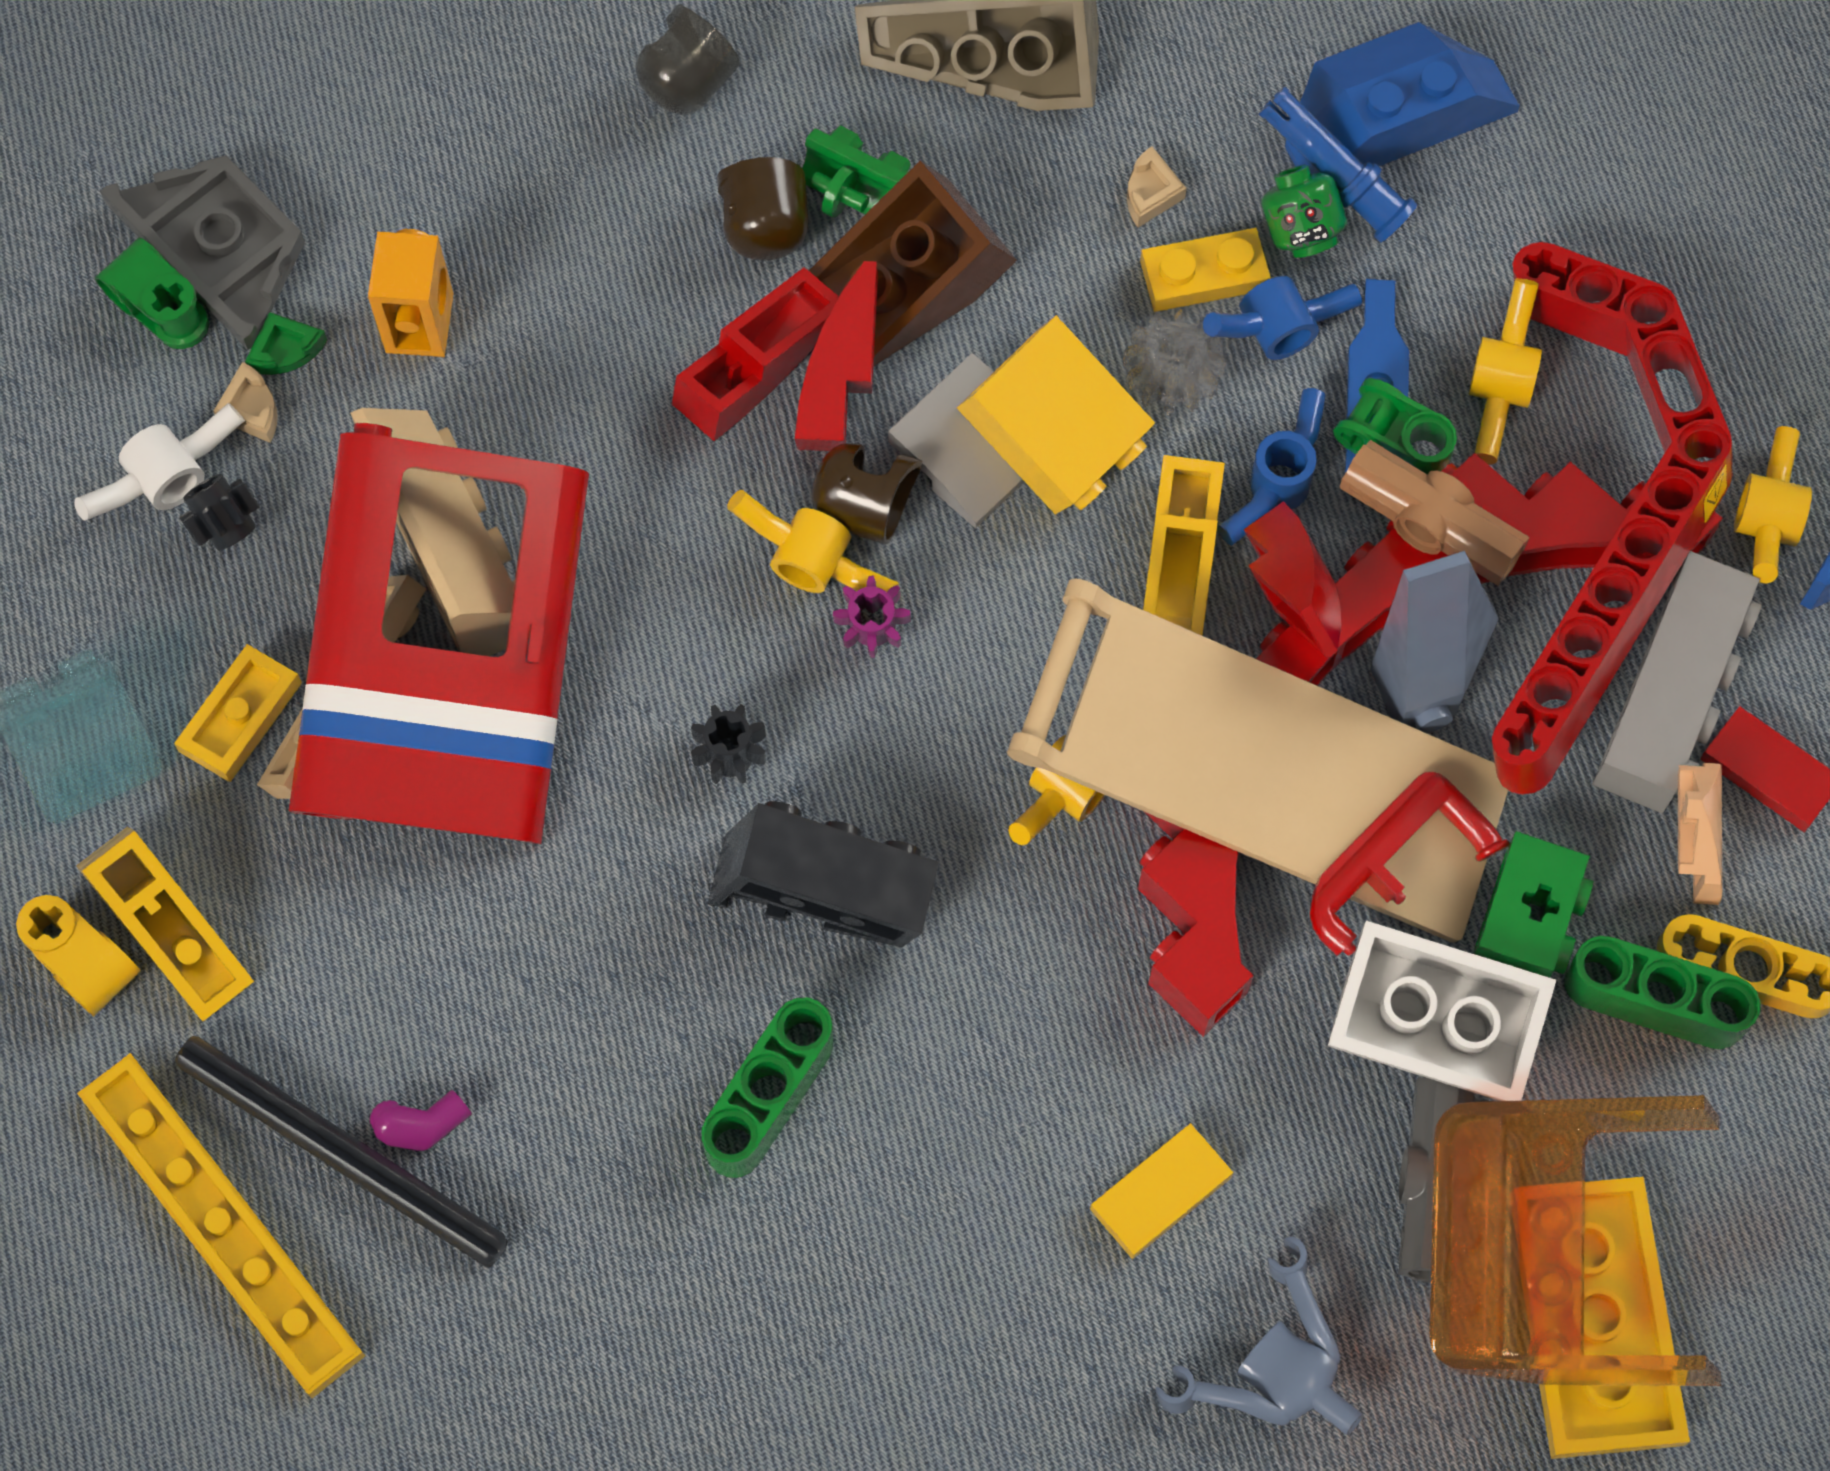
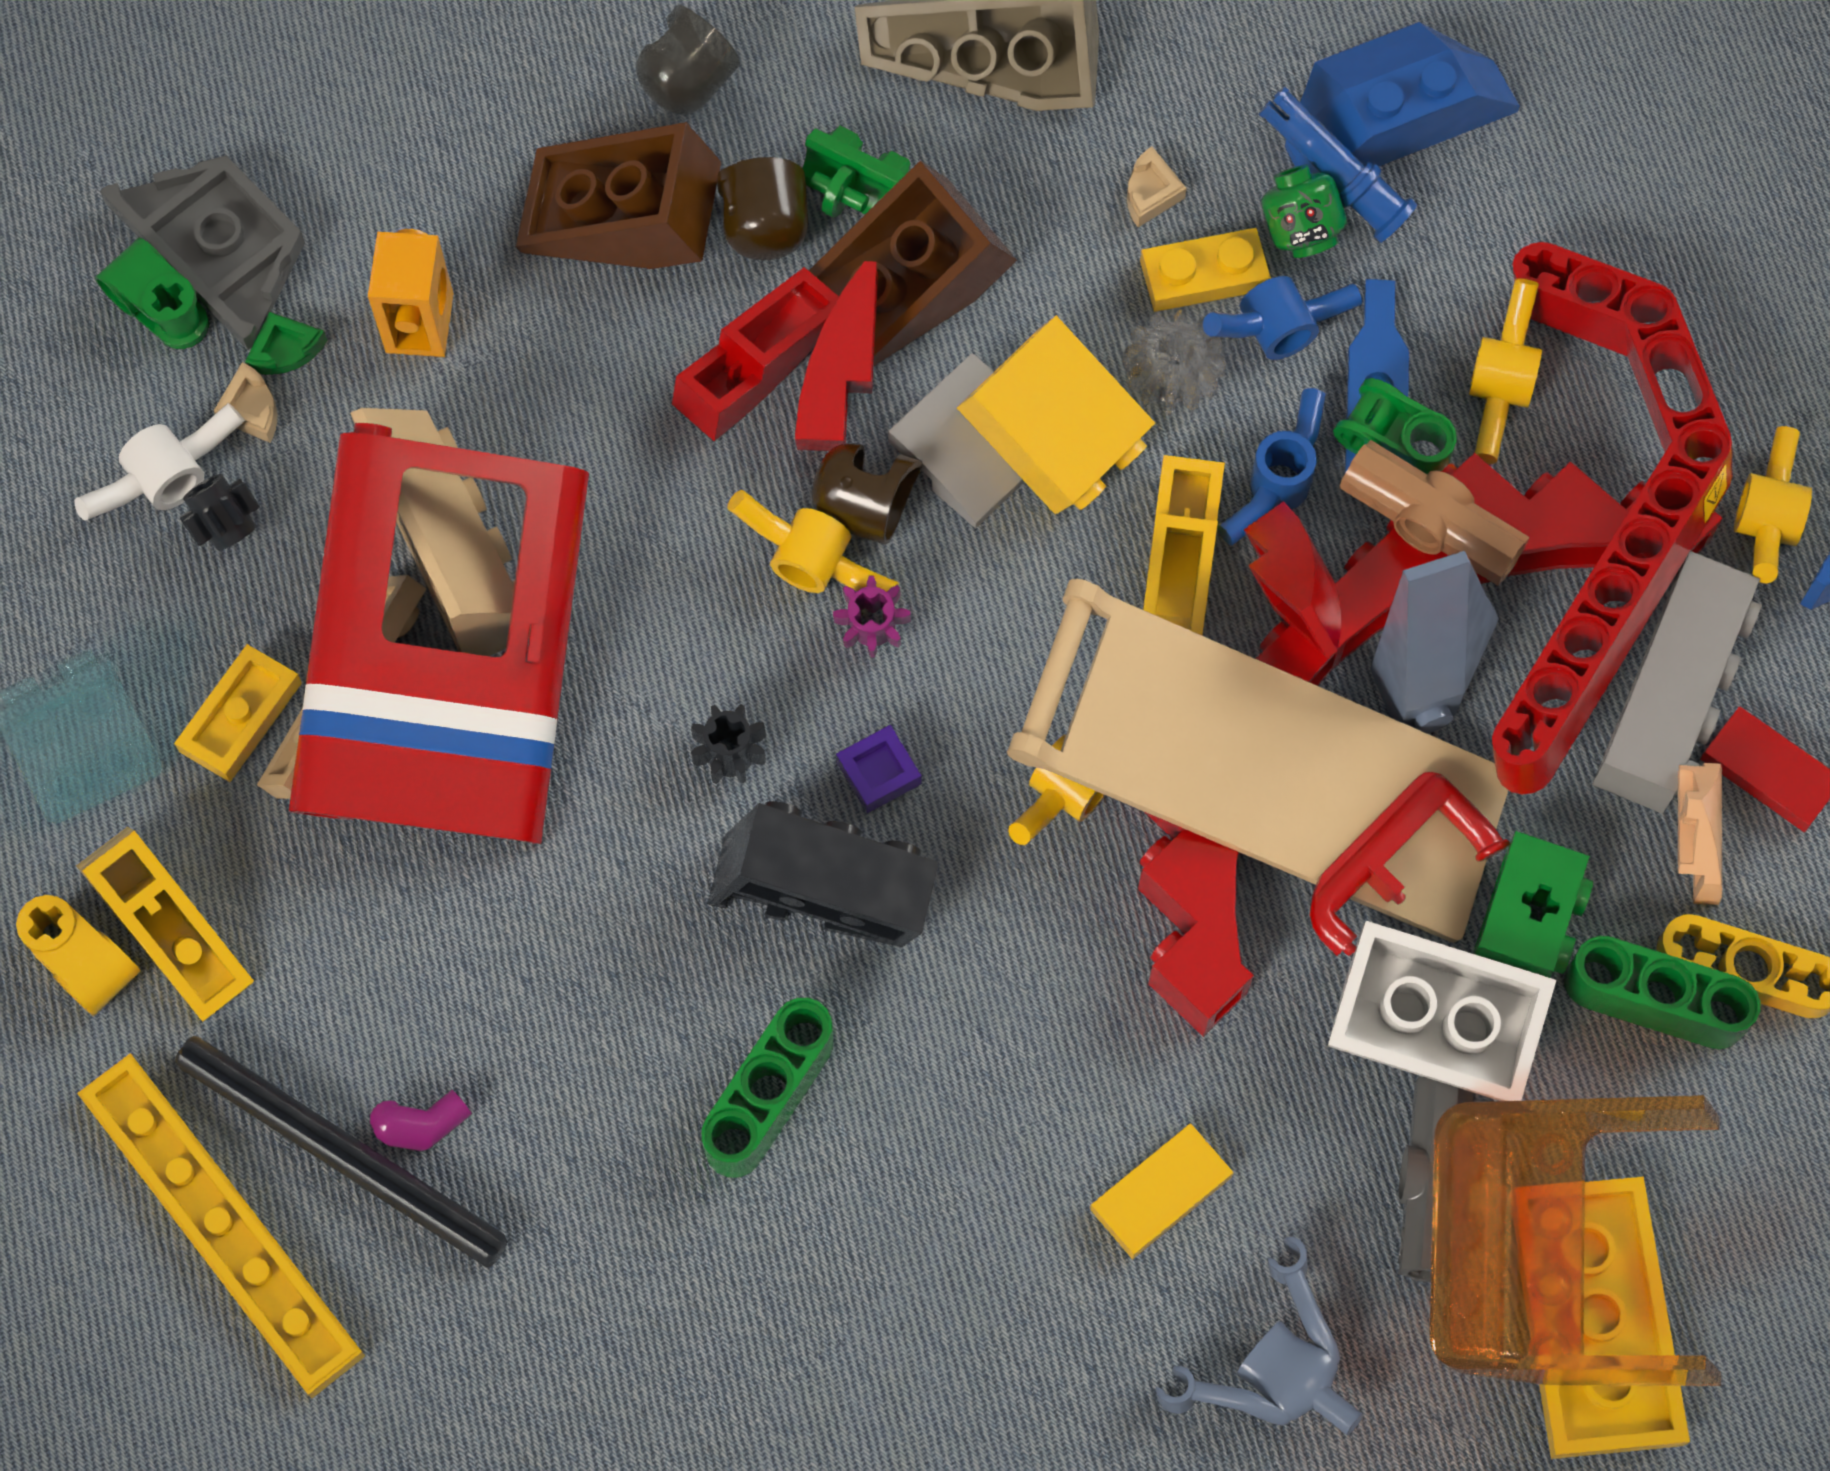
none -> reddish brown slope [515,122,721,269]
none -> dark purple plate [836,725,922,813]

